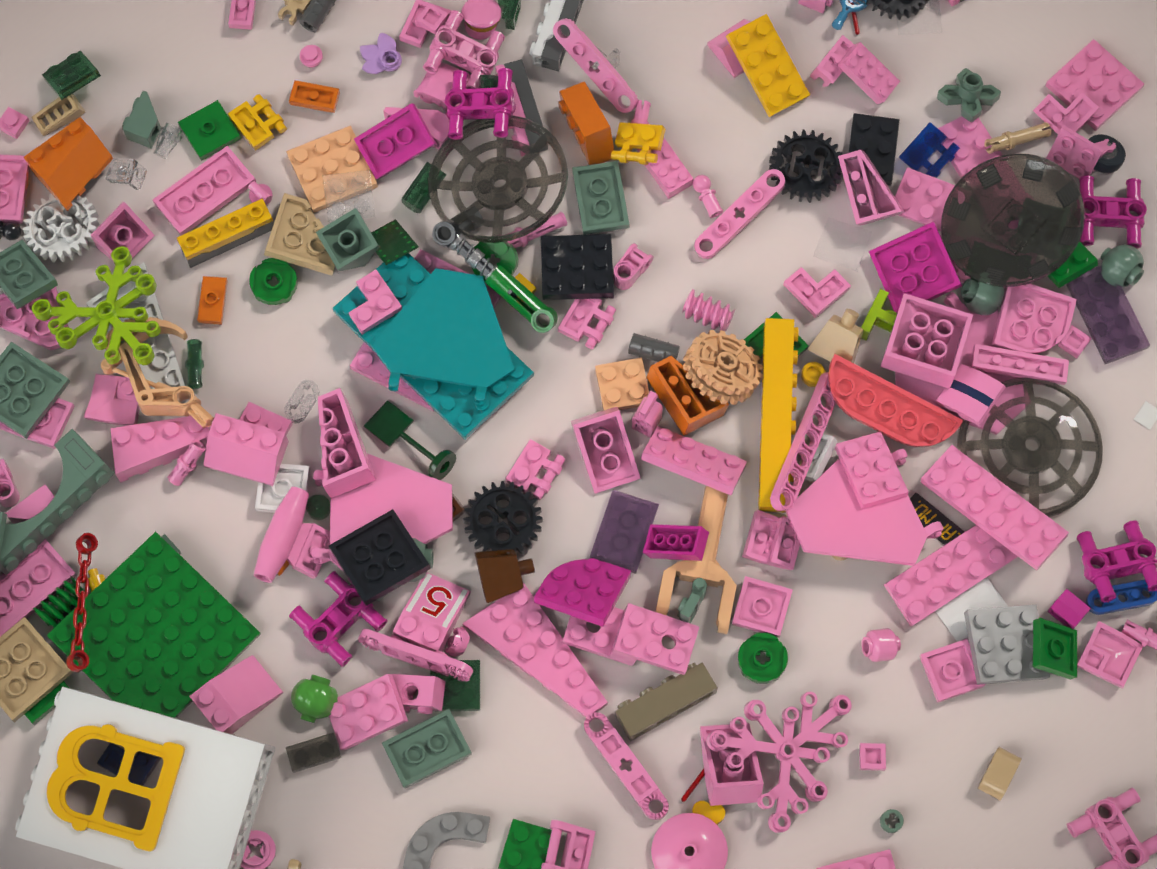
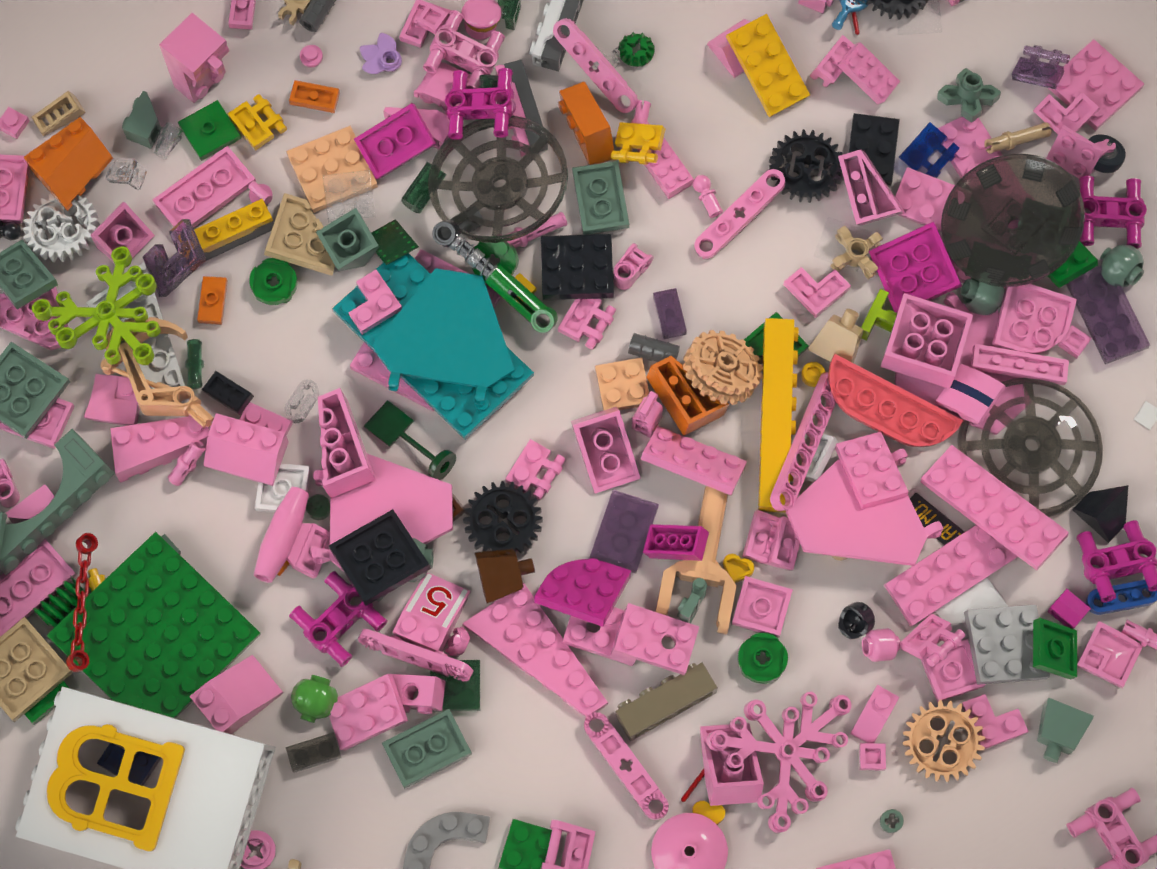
clear green plate [42,50,101,100] -> none
bright pink piece [682,289,735,332] -> none
tan beam [977,747,1022,801] -> none
none -> plate [143,219,207,297]
none -> bright pink hinge [159,13,229,103]
none -> black plate [201,371,254,415]
none -> green gear [618,32,655,67]
none -> clear purple plate [653,288,687,339]
none -> yellow tile [723,554,754,583]
none -> tan pin [830,225,883,280]
none -> black piece [838,602,875,639]
none -> bright pink slope [850,685,899,743]
none -> bright pink plate [900,613,965,667]
none -> light nougat gear [903,700,985,783]
none -> bright pink plate [962,694,1028,749]
none -> clear purple plate [1012,45,1070,90]
none -> sand green torso [1037,698,1094,763]
none -> black slope [1072,485,1129,543]

